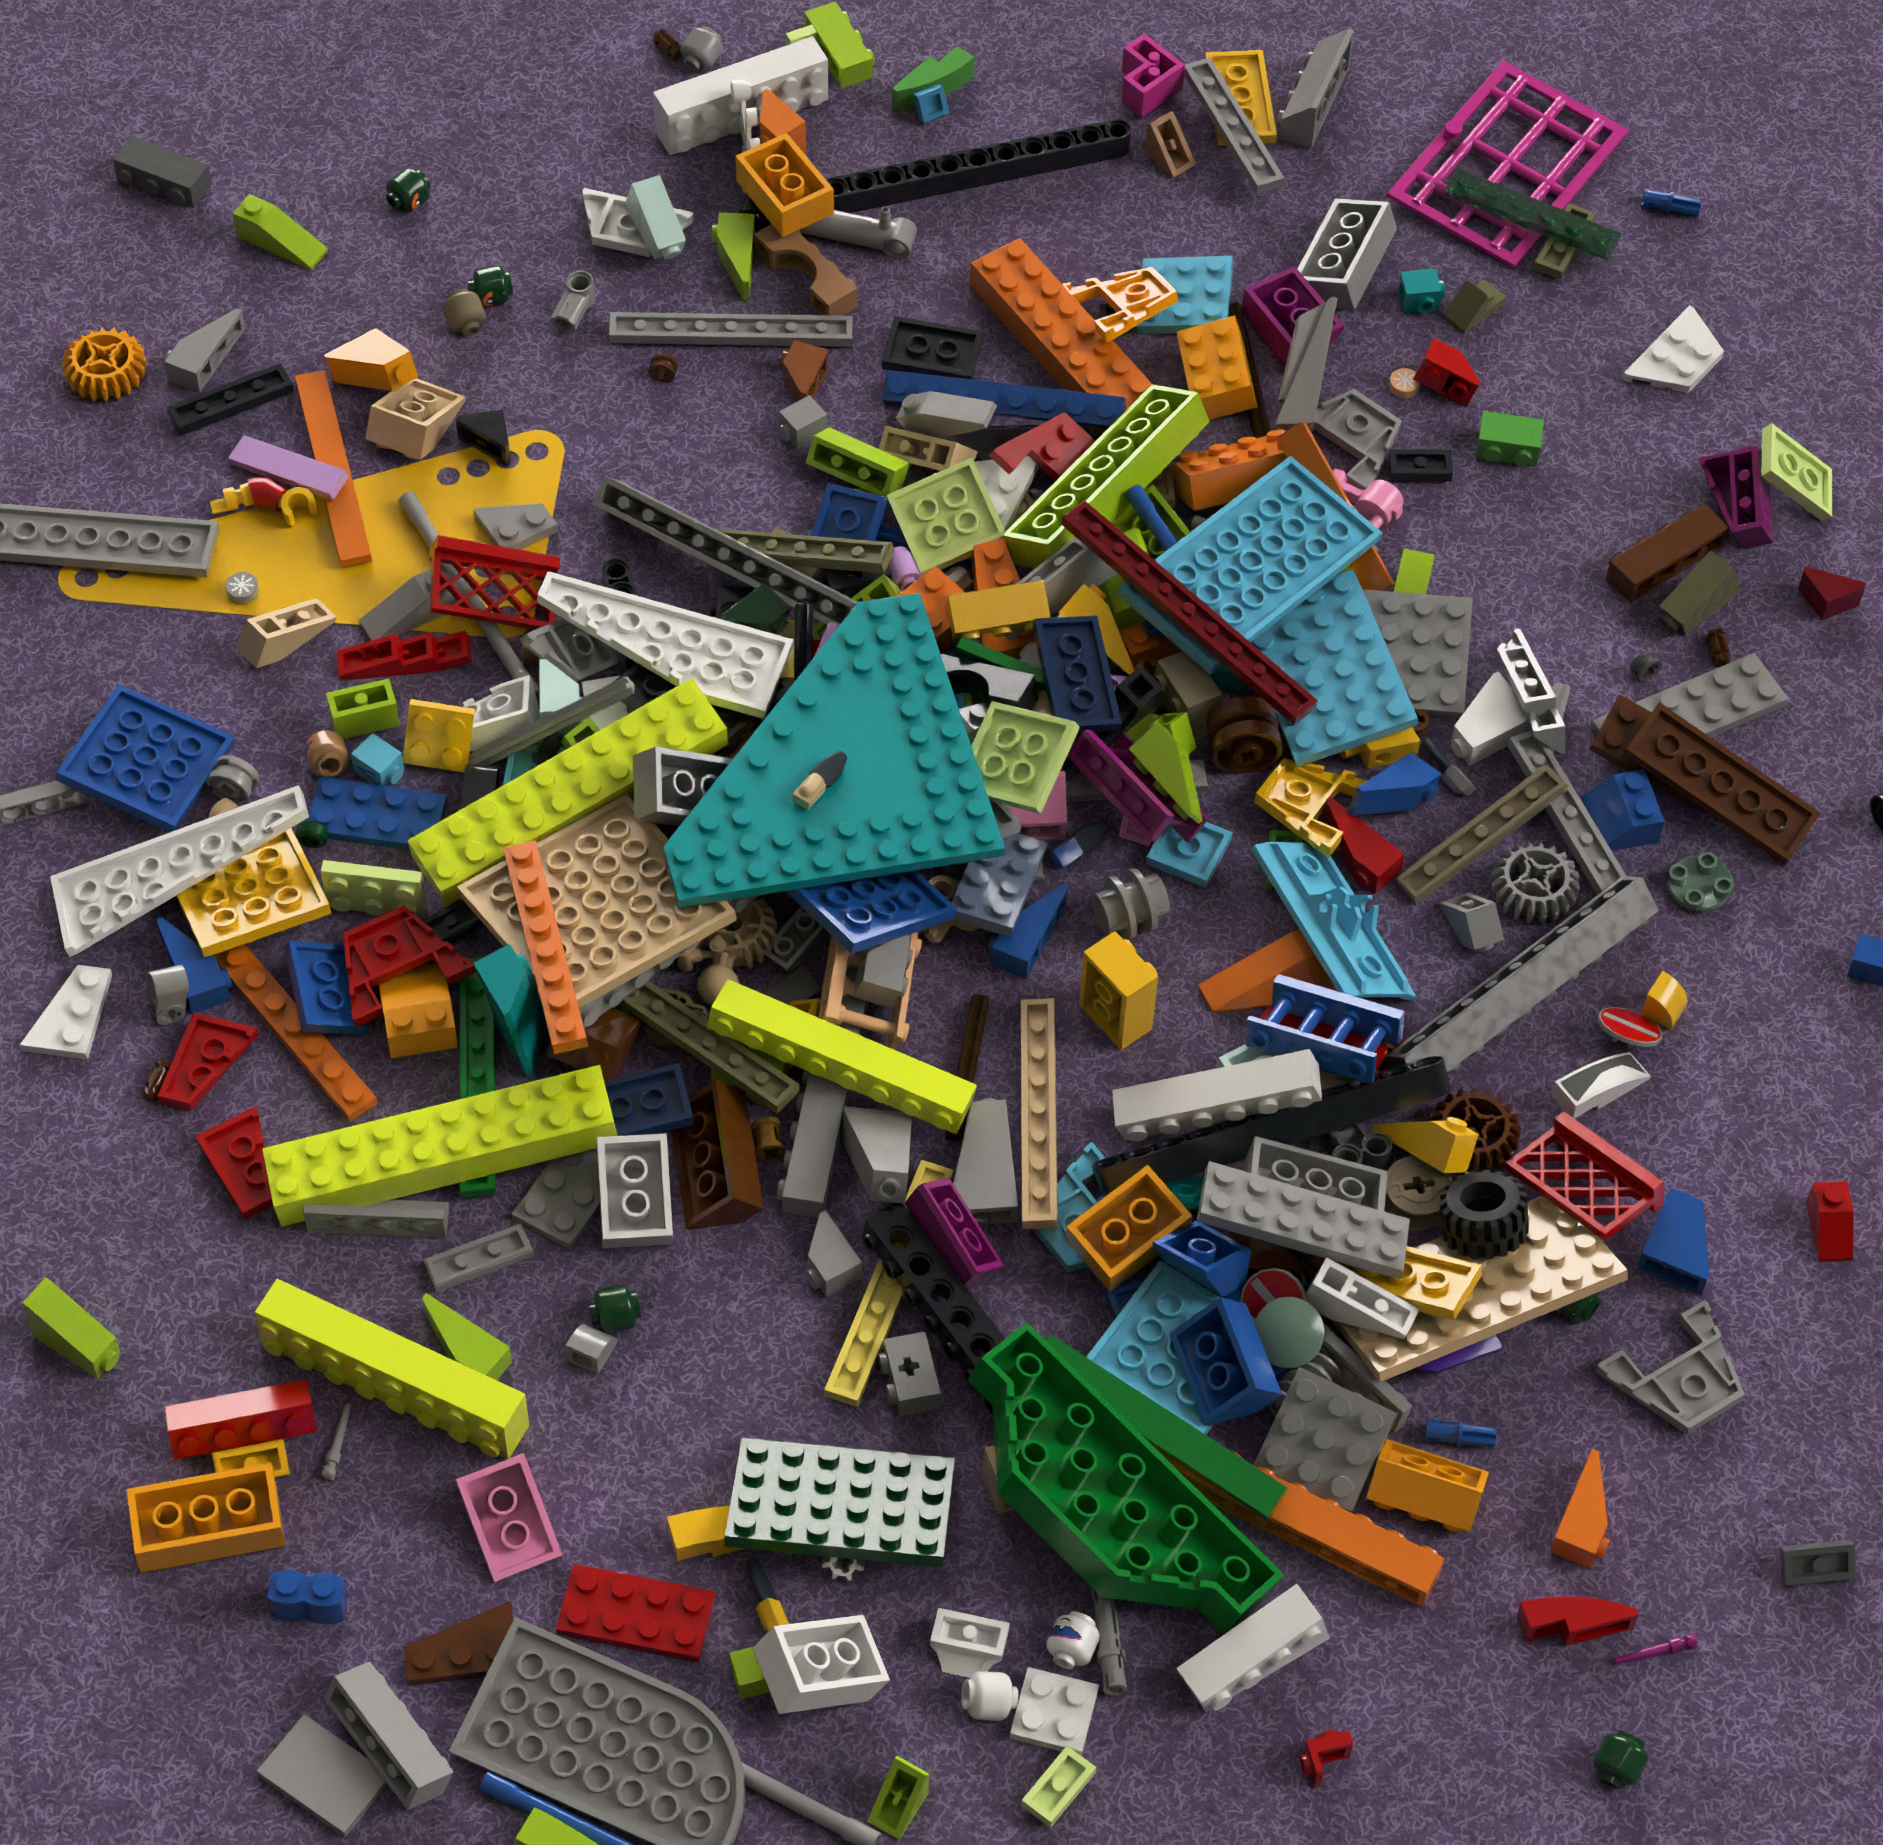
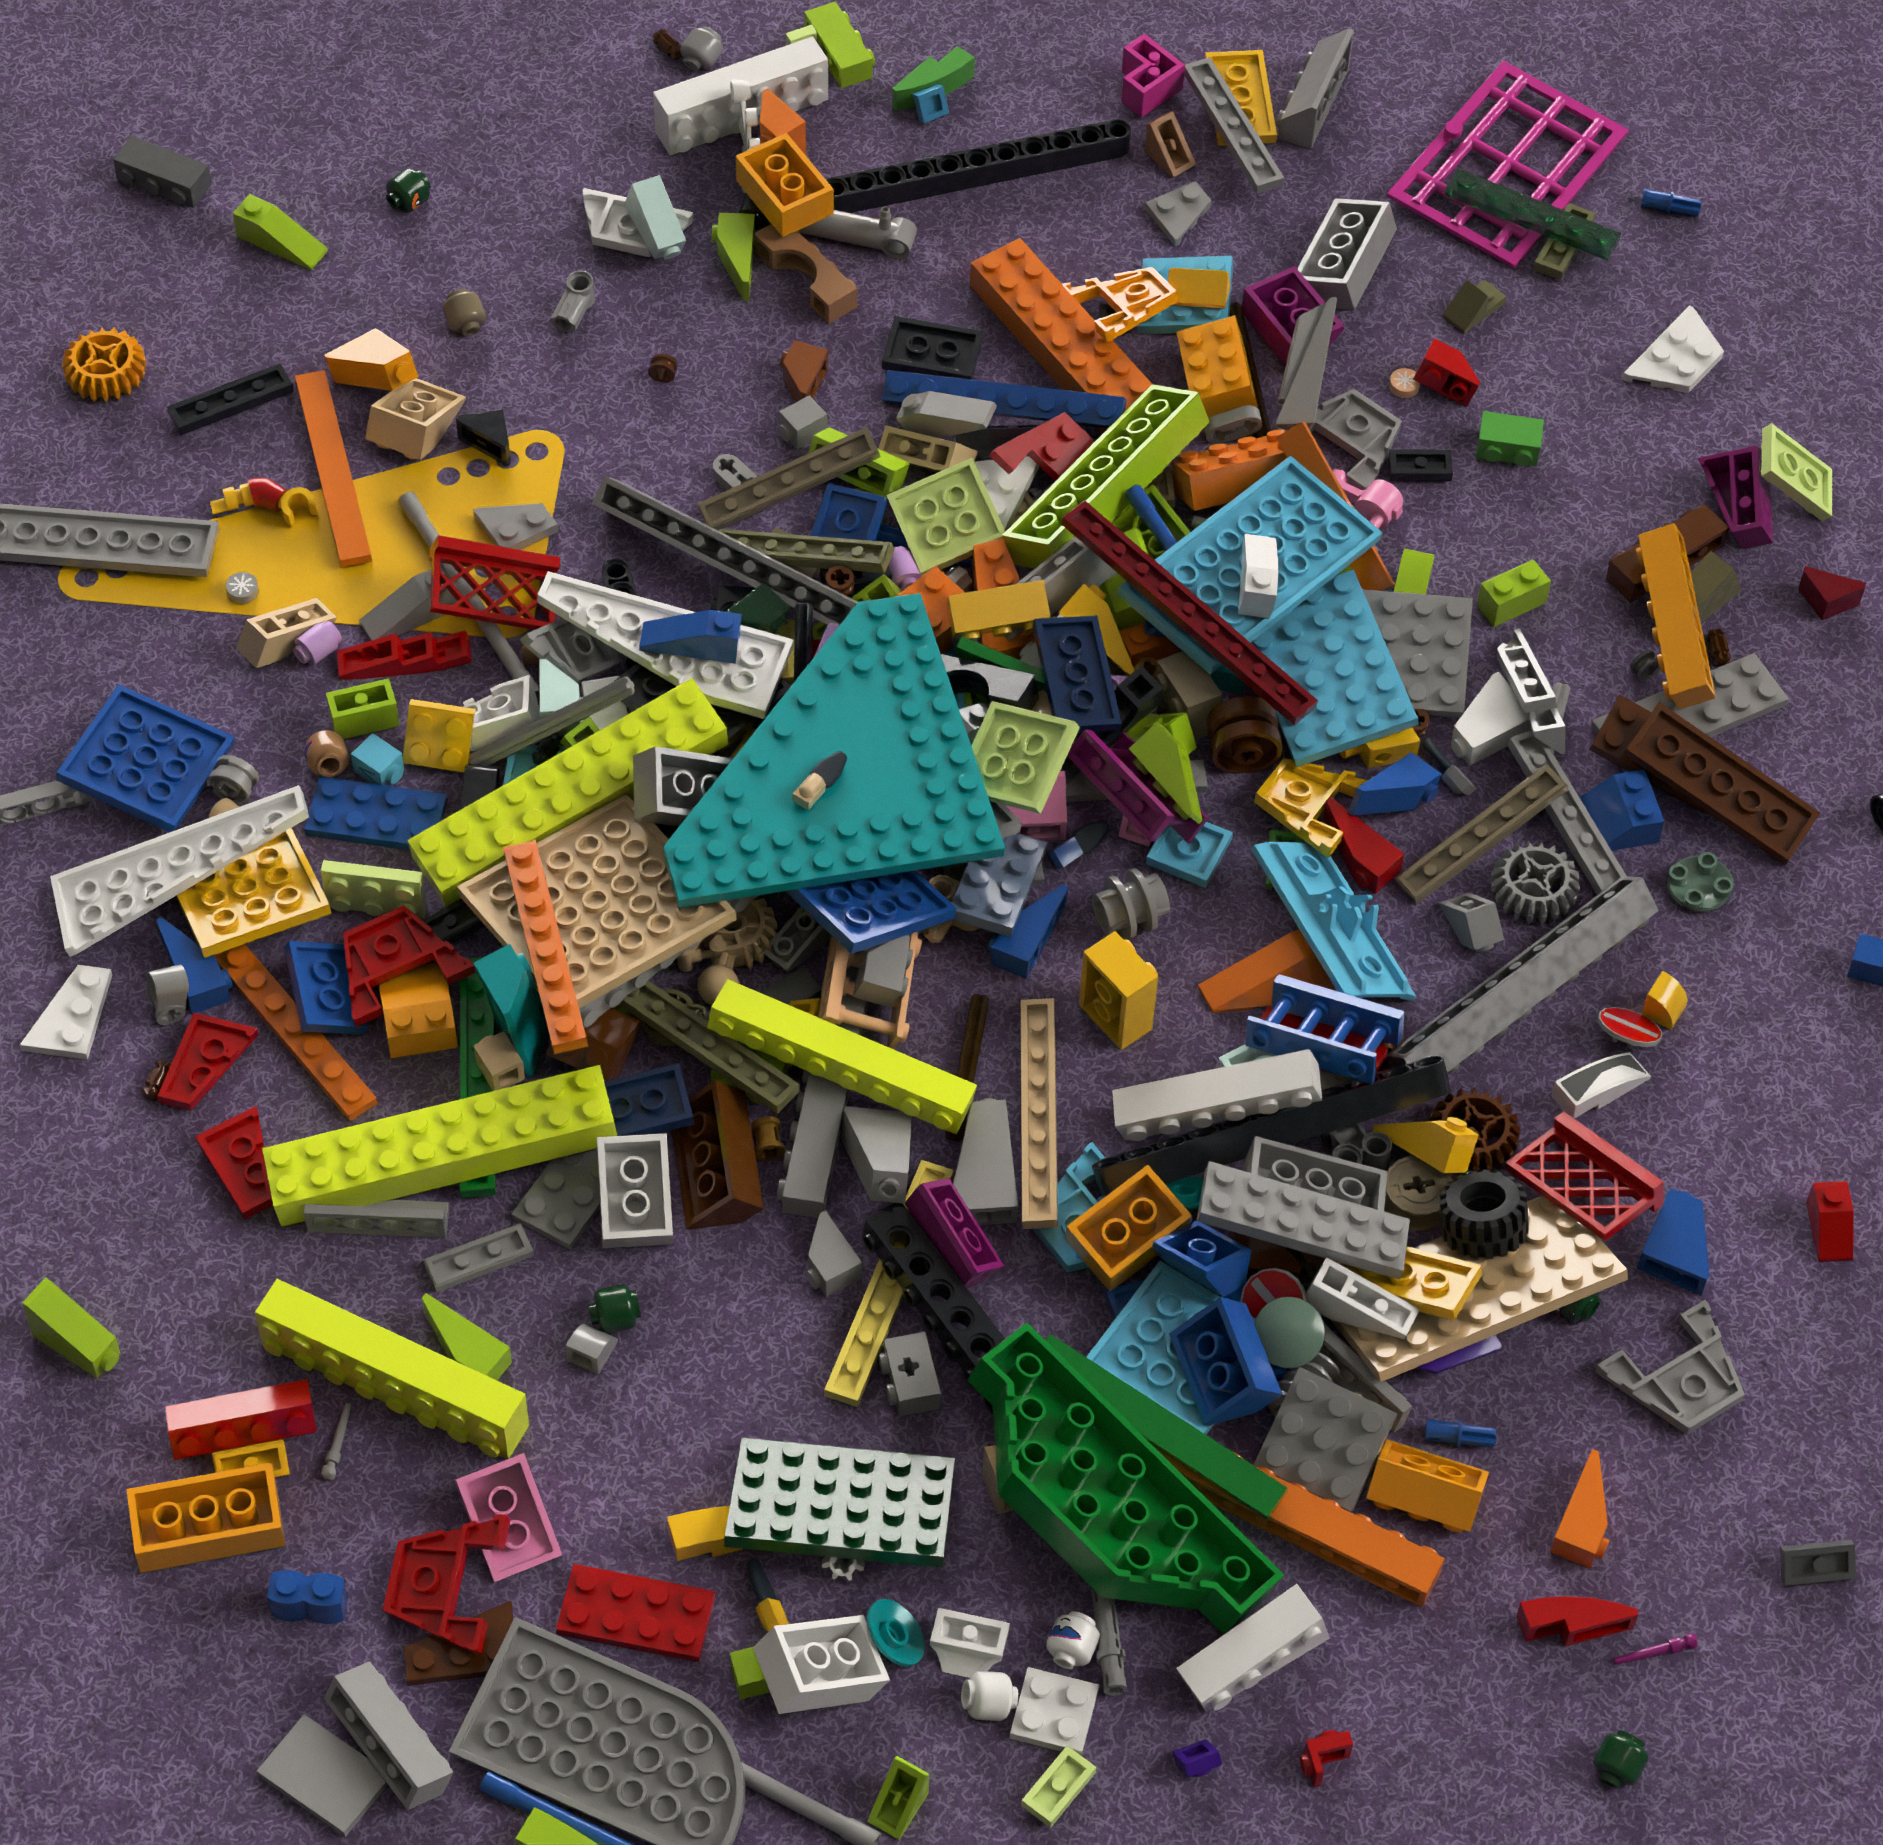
light grey slope [164,308,245,392] -> none
lavender tile [228,435,349,501] -> none
dark green tile [295,821,329,848] -> none
dark green head [467,265,513,307] -> none
light grey plate [609,312,853,347] -> none
teal brick [1398,269,1445,313] -> none
none -> lavender brick [293,621,342,666]
none -> red wing [382,1514,510,1655]
none -> tan brick [473,1031,525,1091]
none -> blue slope [639,610,742,664]
none -> dark tan tile [697,427,881,530]
none -> light grey beam [713,454,757,490]
none -> reddish brown bush [826,565,854,596]
none -> teal dish [867,1599,925,1667]
none -> light grey wing [1145,181,1211,246]
none -> yellow slope [1168,268,1230,309]
none -> dark purple plate [1172,1739,1222,1778]
none -> light grey beam [1204,405,1262,444]
none -> white slope [1238,534,1279,619]
none -> lime brick [1477,559,1551,627]
none -> light orange brick [1636,523,1716,710]

